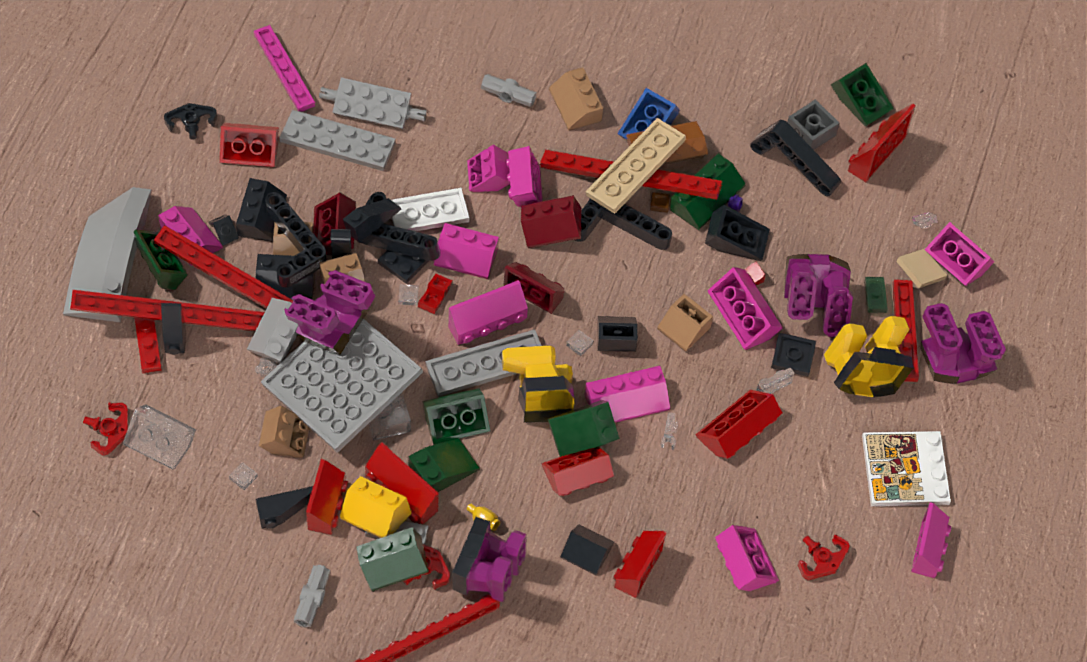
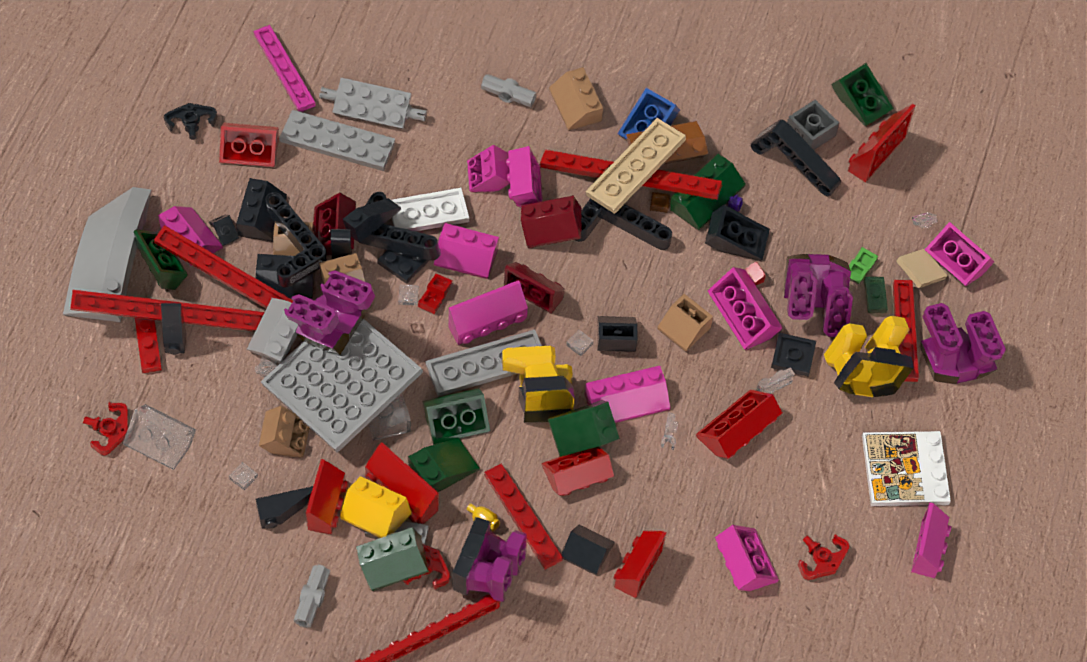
none -> red plate [484,463,563,570]
none -> bright green slope [849,247,878,284]

